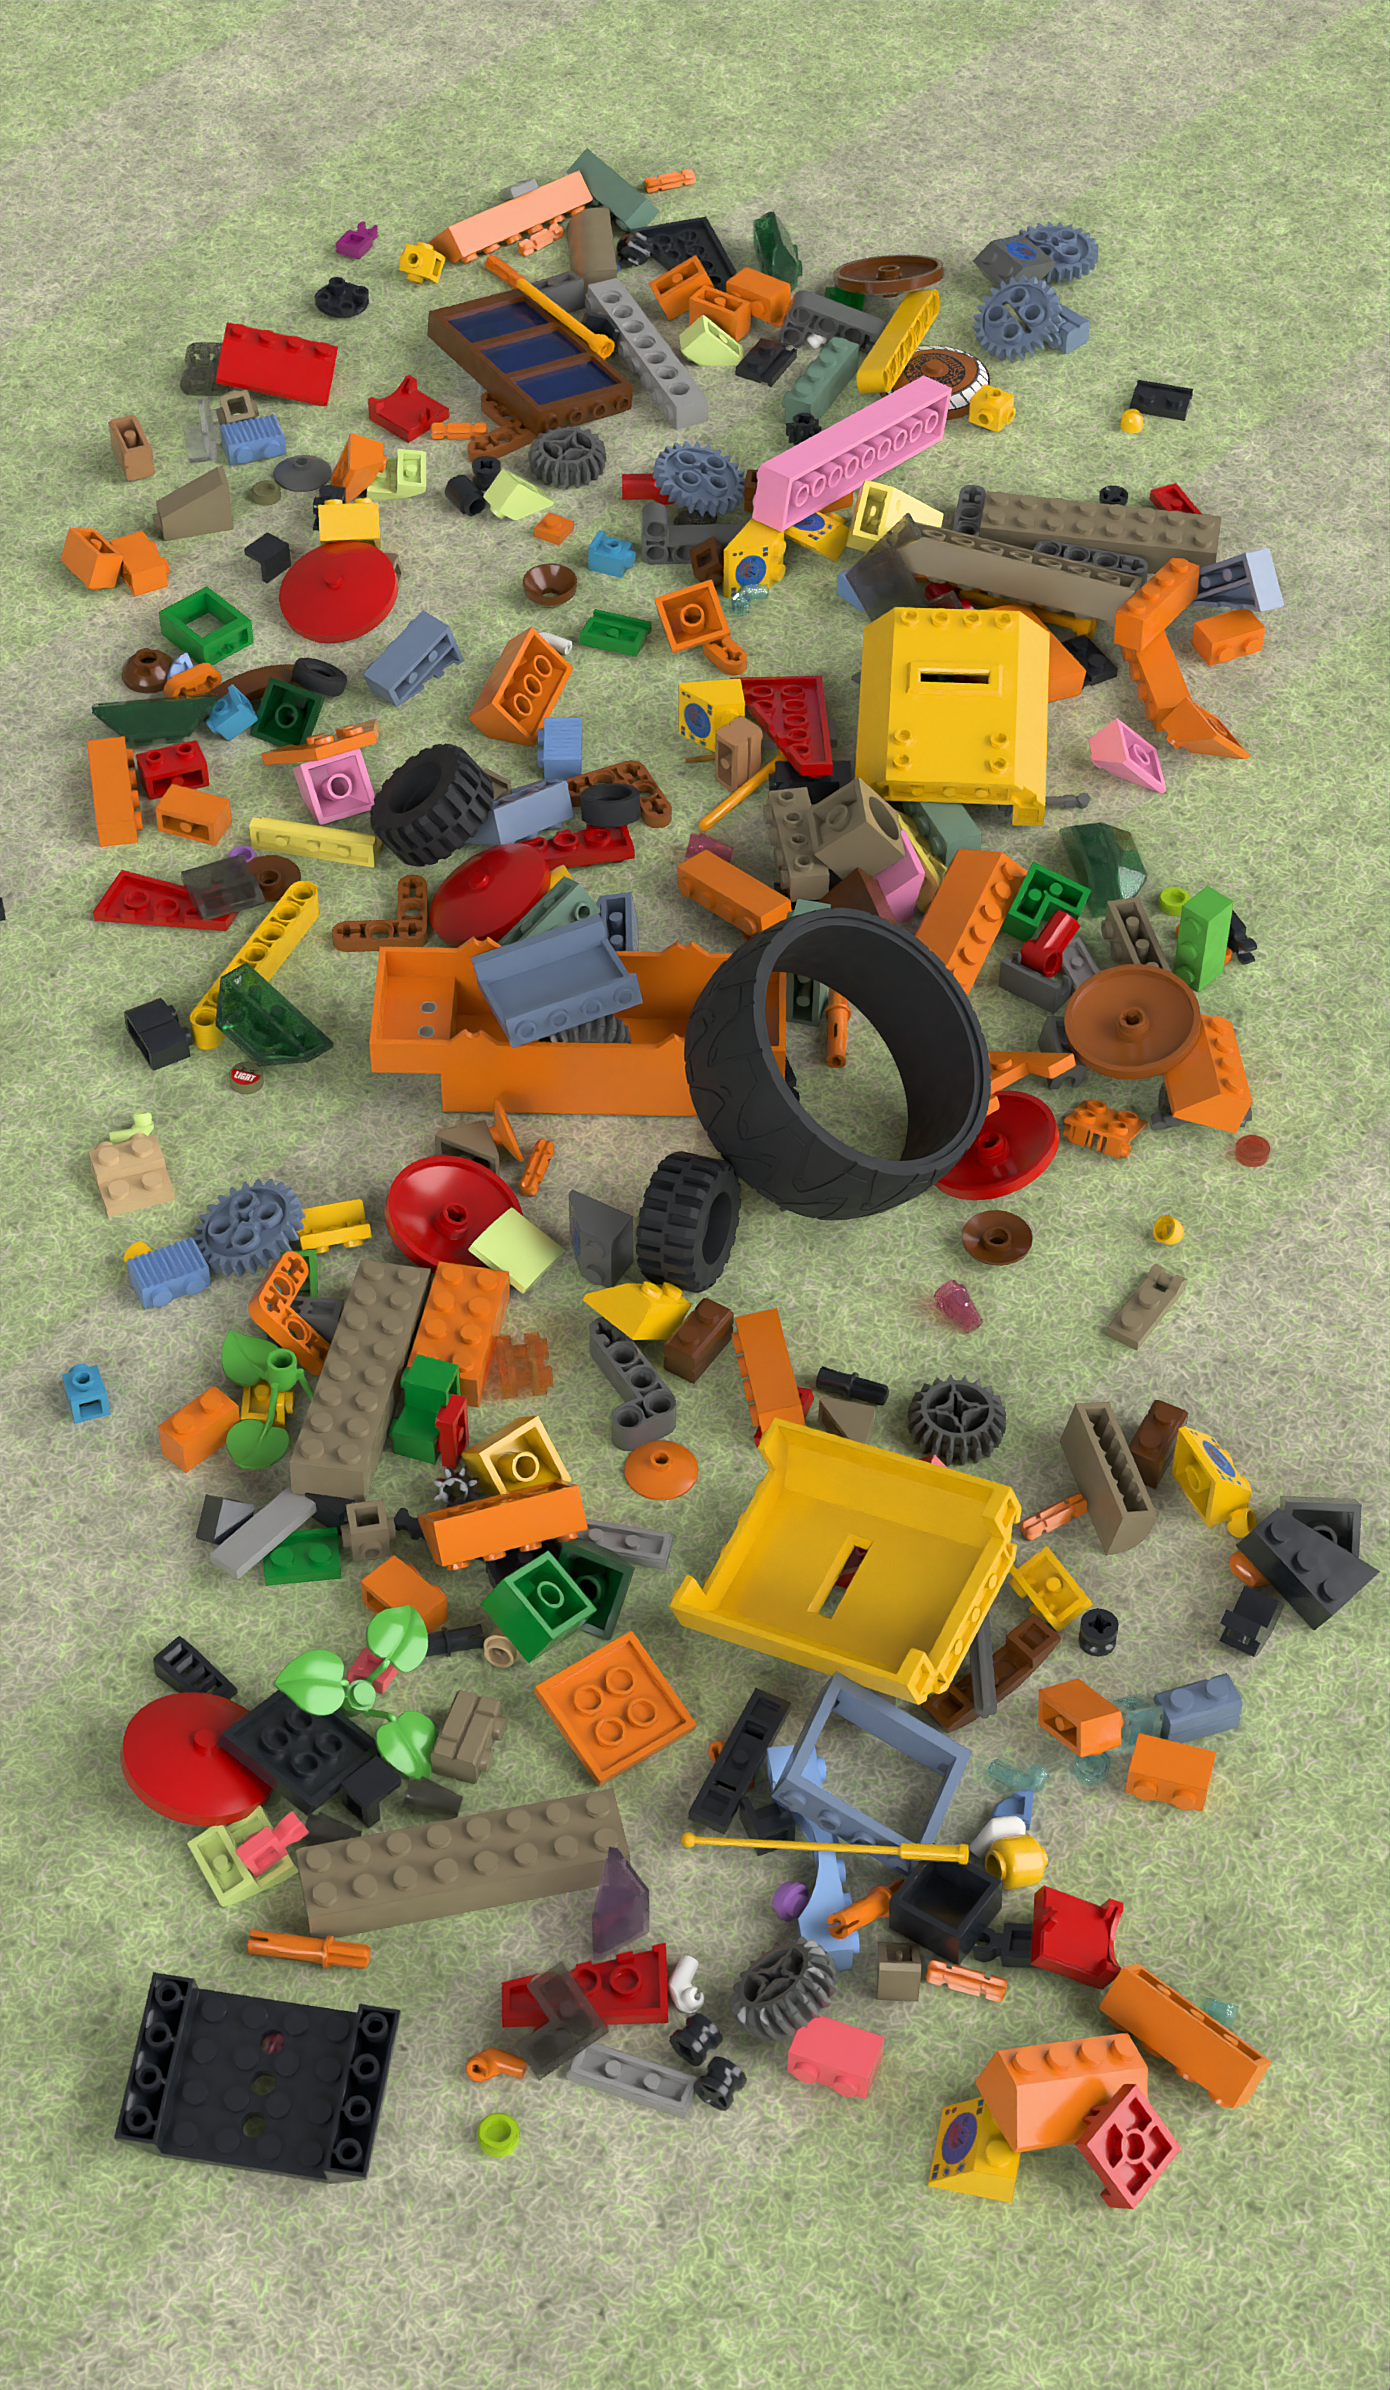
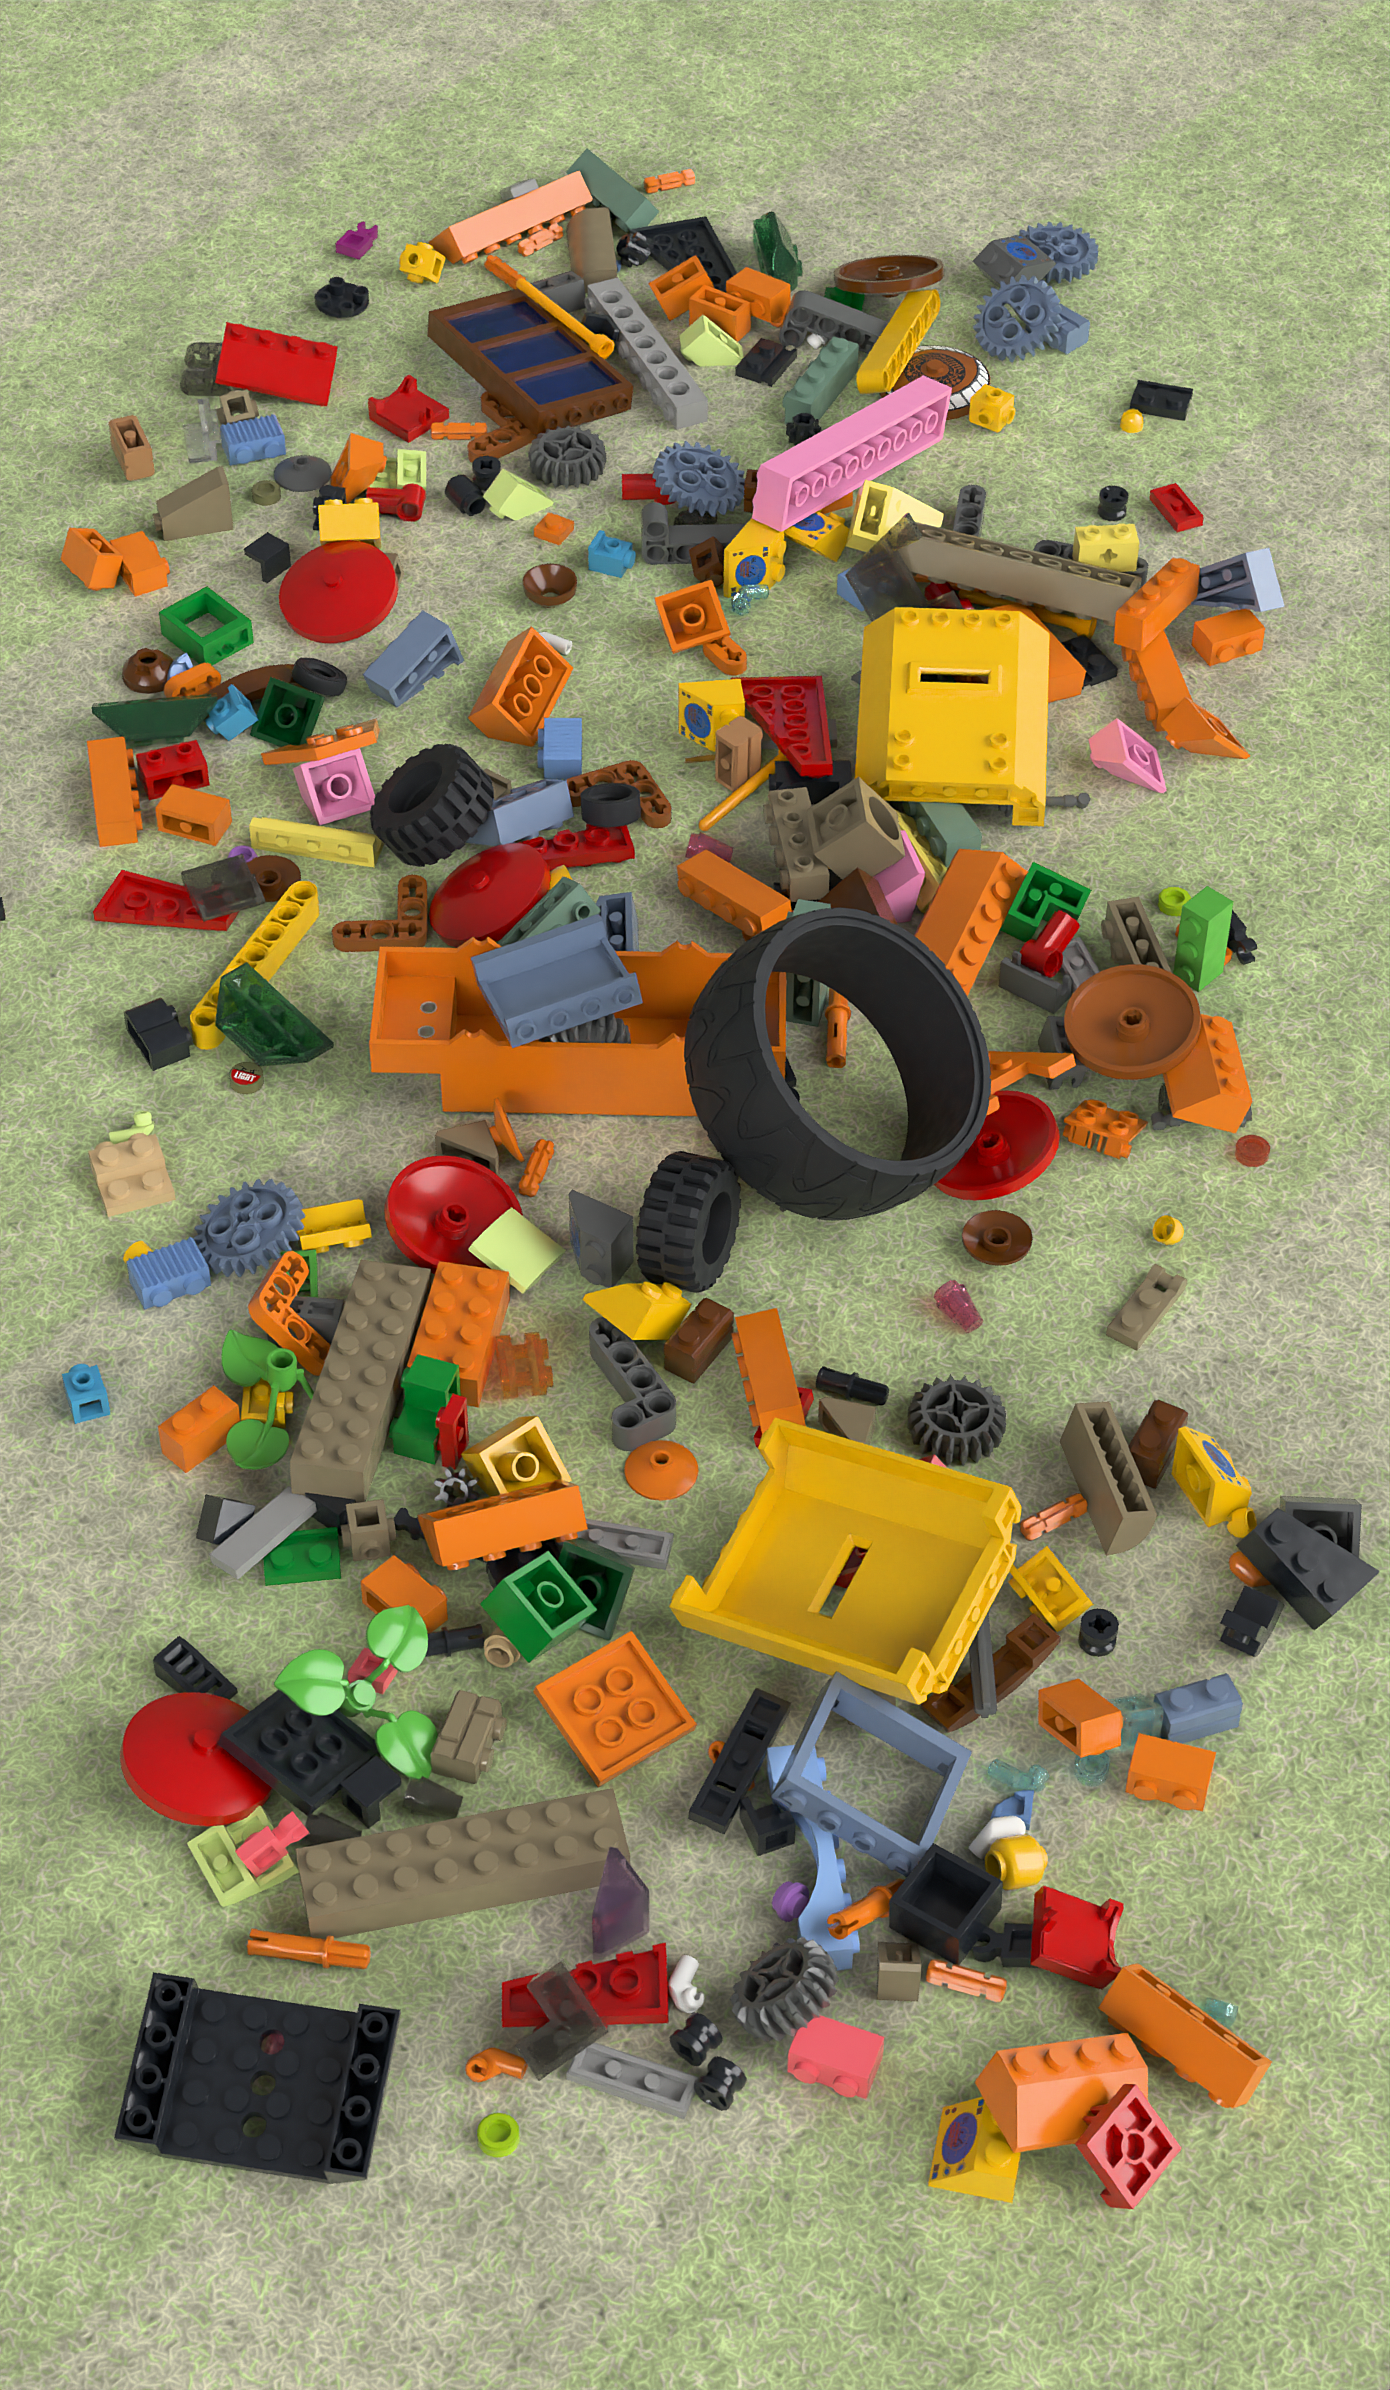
green plate [580,609,651,657] -> none
yellow piece [681,1832,969,1865] -> none
dark tan brick [979,491,1221,574] -> none
clear green wedge [1059,822,1148,919] -> none
none -> red piece [366,483,426,522]
none -> light yellow brick [1072,524,1139,572]

